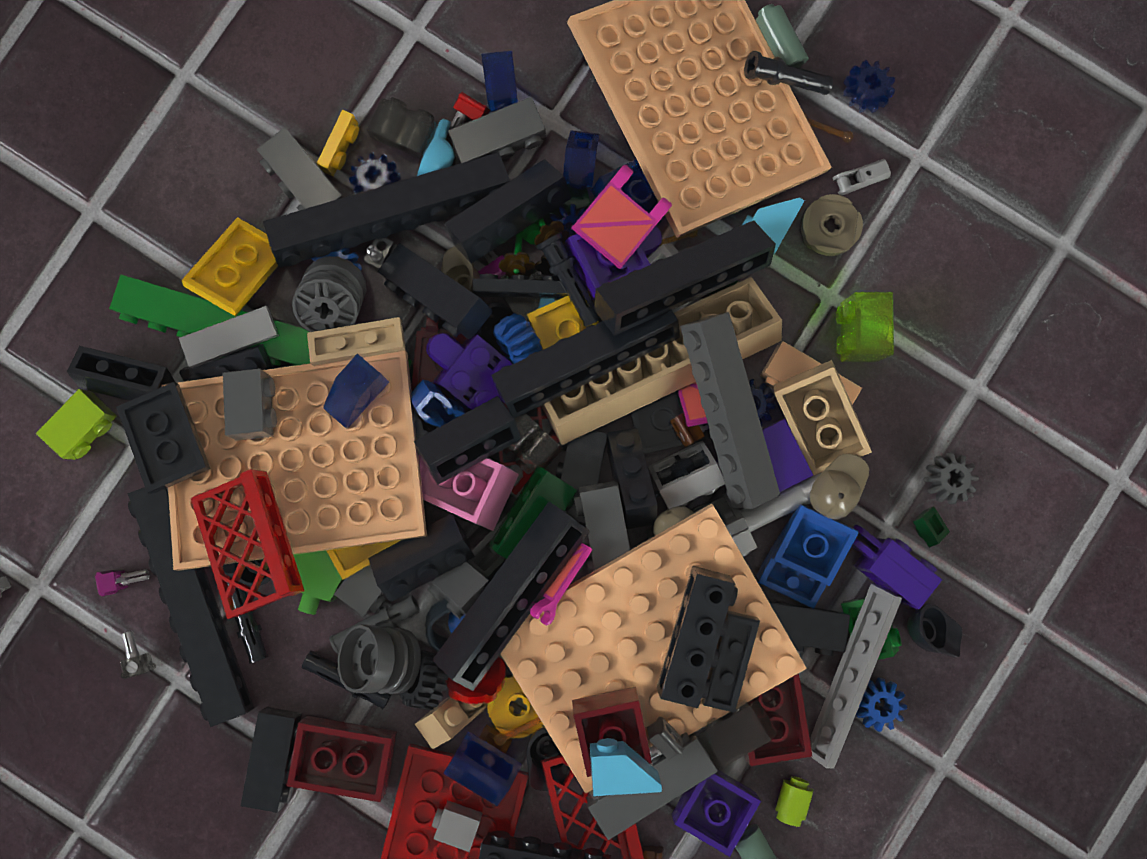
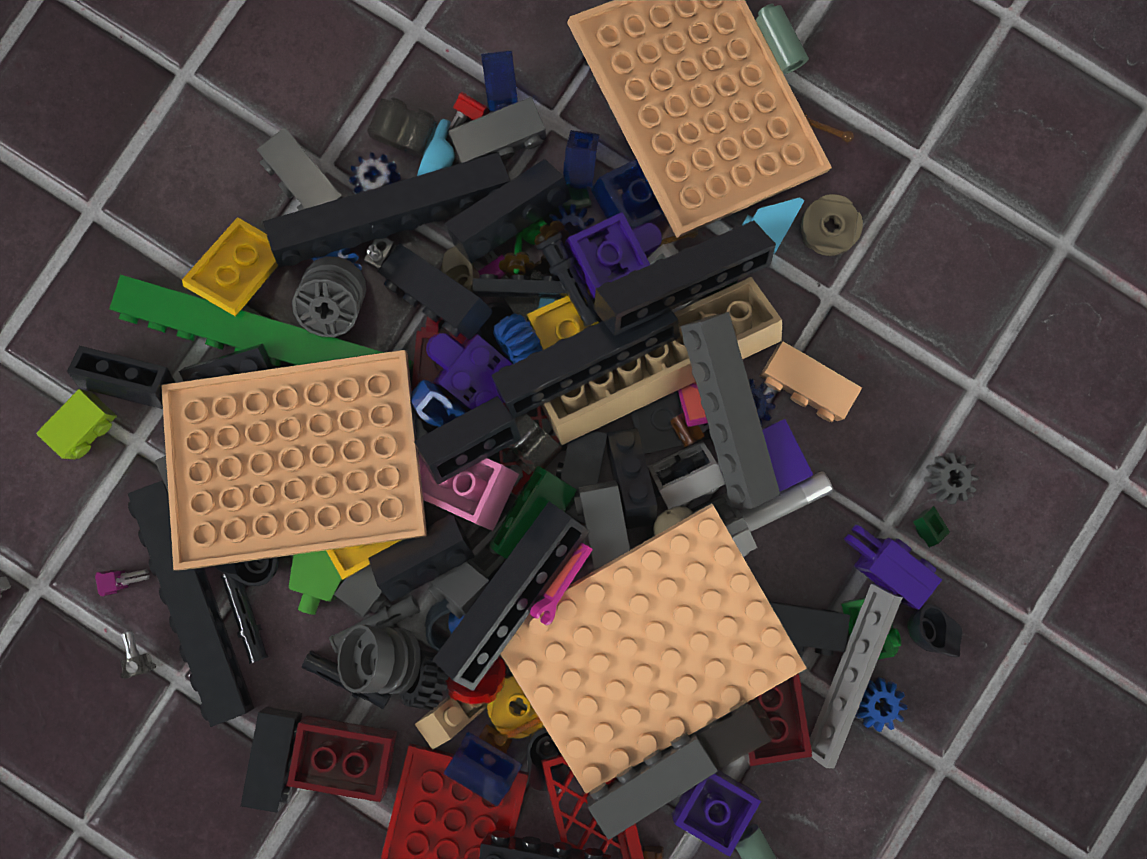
black plate [116,382,211,494] -> none
light grey tile [179,306,279,368] -> none
red fence [191,469,305,619] -> none
dark grey brick [223,369,277,441] -> none
tan plate [307,317,406,366] -> none
yellow plate [316,110,359,177] -> none
clear blue slope [323,353,389,429] -> none
light grey brick [431,800,482,852] -> none
coral flag [571,165,672,269] -> none
dark red brick [572,687,652,777] -> none
medium azure slope [590,738,662,796] -> none
dark grey piece [647,717,684,760] -> none
black brick [657,566,738,708] -> none
black tile [702,611,760,713] -> none
black pin [744,51,833,95] -> none
blue slope [756,504,859,609] -> none
tan brick [774,360,872,476] -> none
lime brick [775,776,814,827] -> none
dark tan cap [810,454,869,520] -> none
light grey bar [832,159,891,196] -> none
clear neon green brick [836,292,894,362] -> none
clear blue gear [843,60,896,113] -> none

